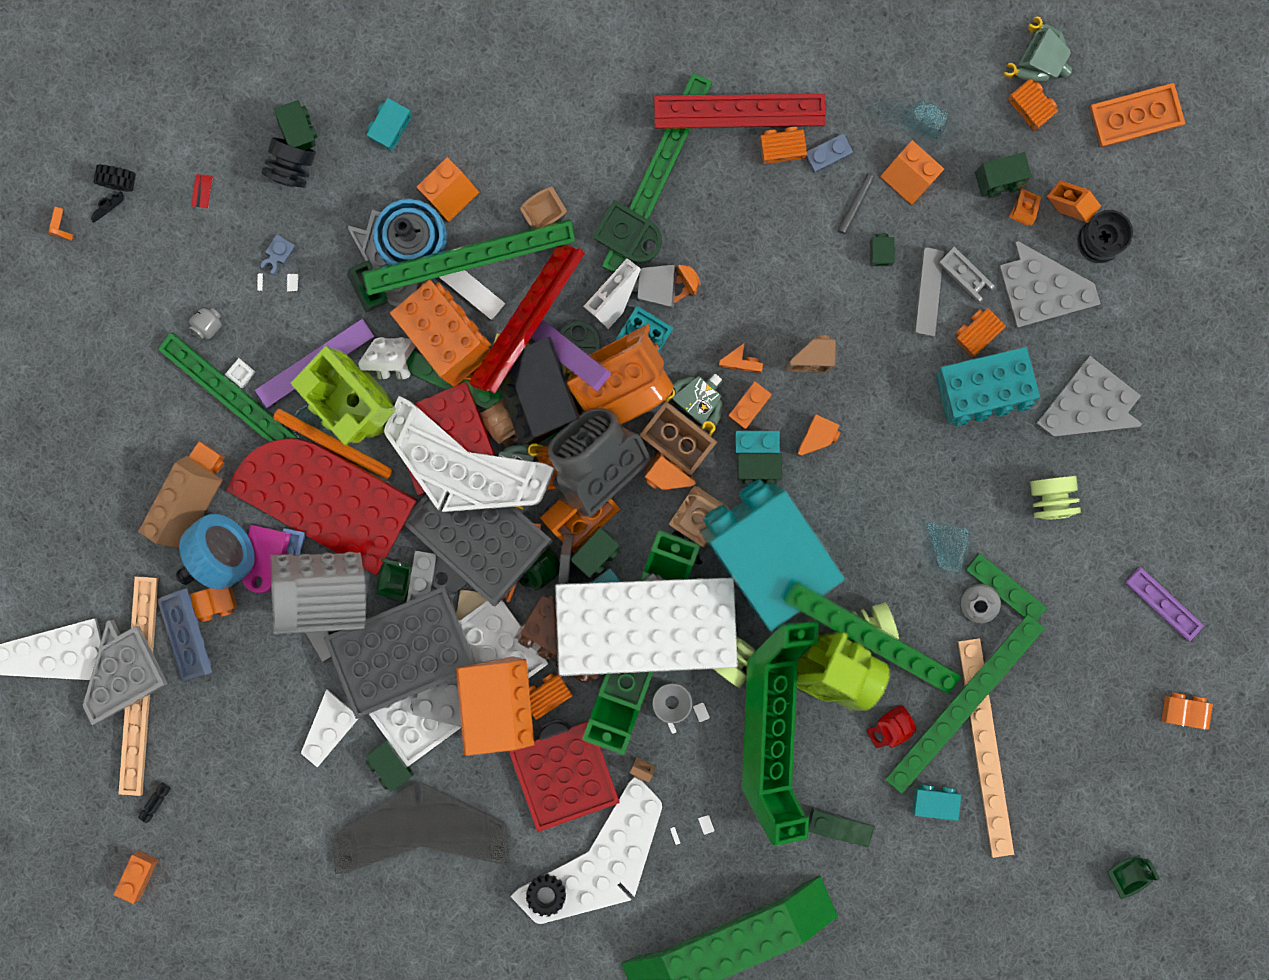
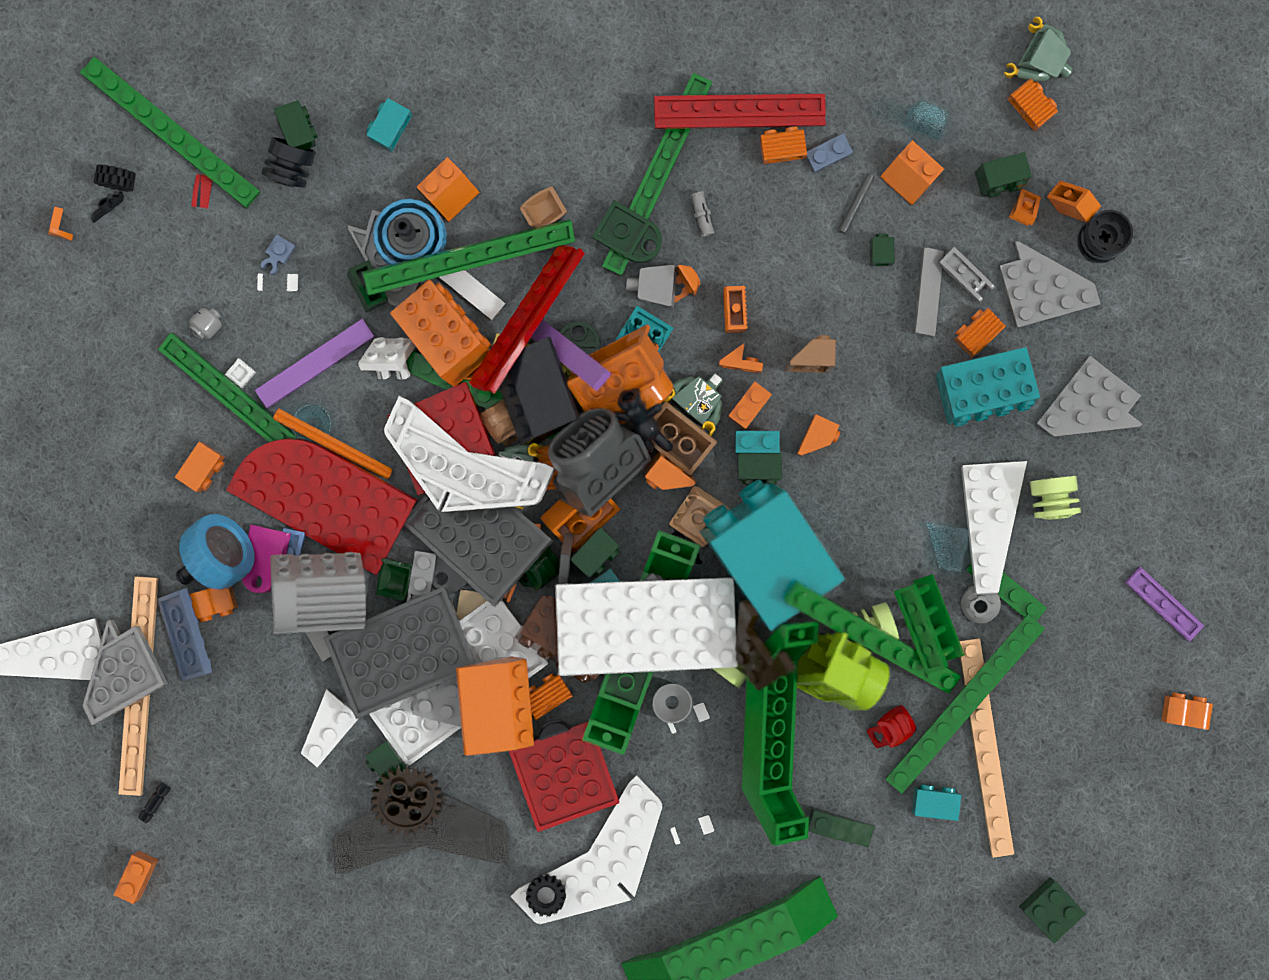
medium nougat slope [138,456,223,548] -> none
lime brick [290,346,396,446] -> none
white slope [583,259,641,329] -> none
medium nougat plate [630,757,656,782] -> none
orange plate [1089,83,1186,148] -> none
dark green piece [1107,855,1159,899] -> none
none -> green plate [80,57,260,209]
none -> dark brown gear [371,764,443,835]
none -> black animal [614,388,673,455]
none -> light grey pin [690,191,715,237]
none -> orange brick [723,286,748,333]
none -> dark brown wing [735,599,796,691]
none -> green fence [893,574,965,674]
none -> white wing [961,461,1027,595]
none -> dark green brick [1019,877,1086,944]

